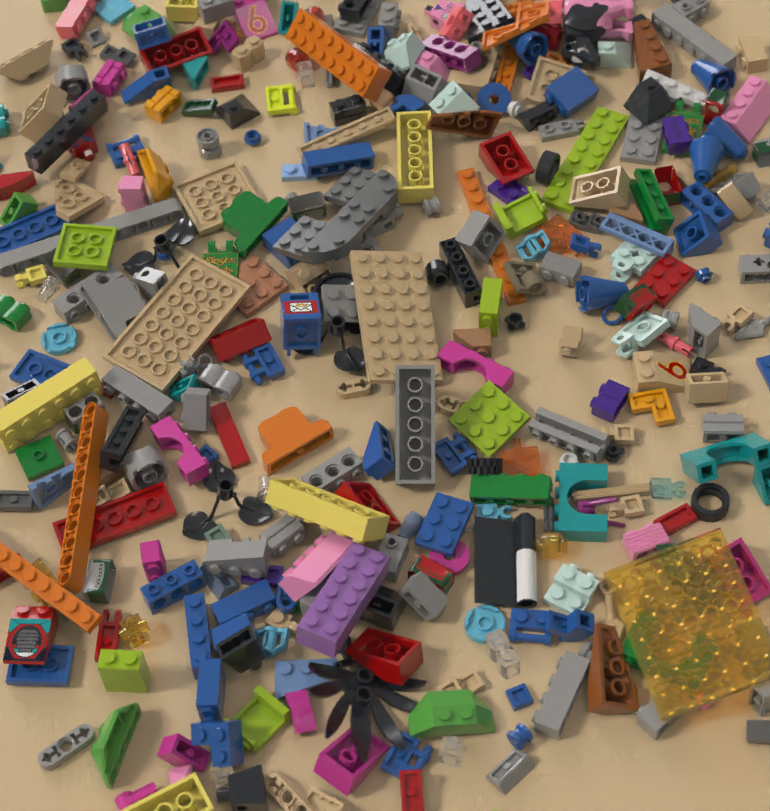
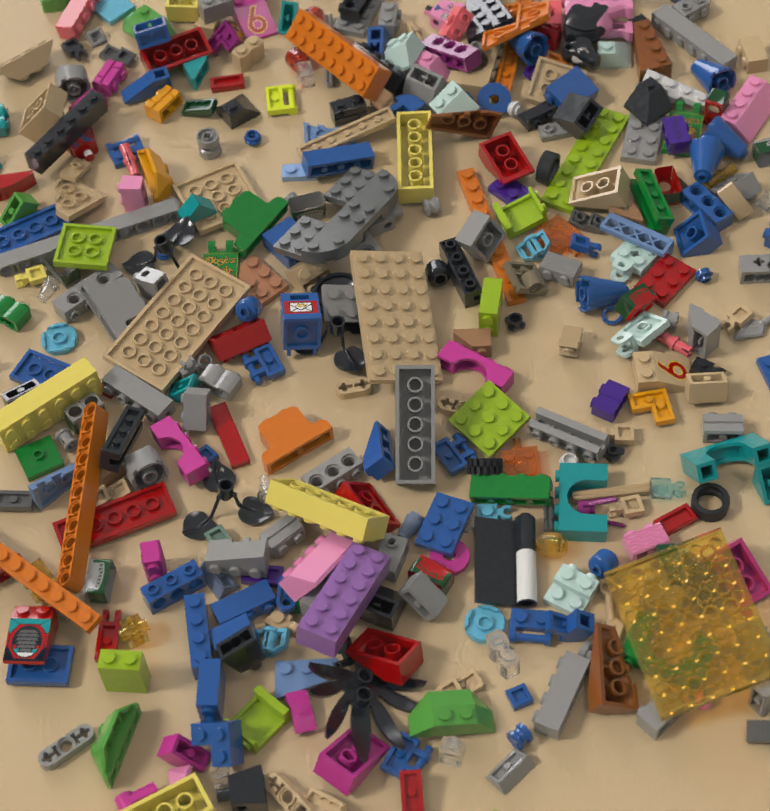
none -> teal slope [178,194,217,223]
none -> blue head [235,296,262,322]
none -> black slope [551,92,604,139]
none -> blue head [588,549,619,579]

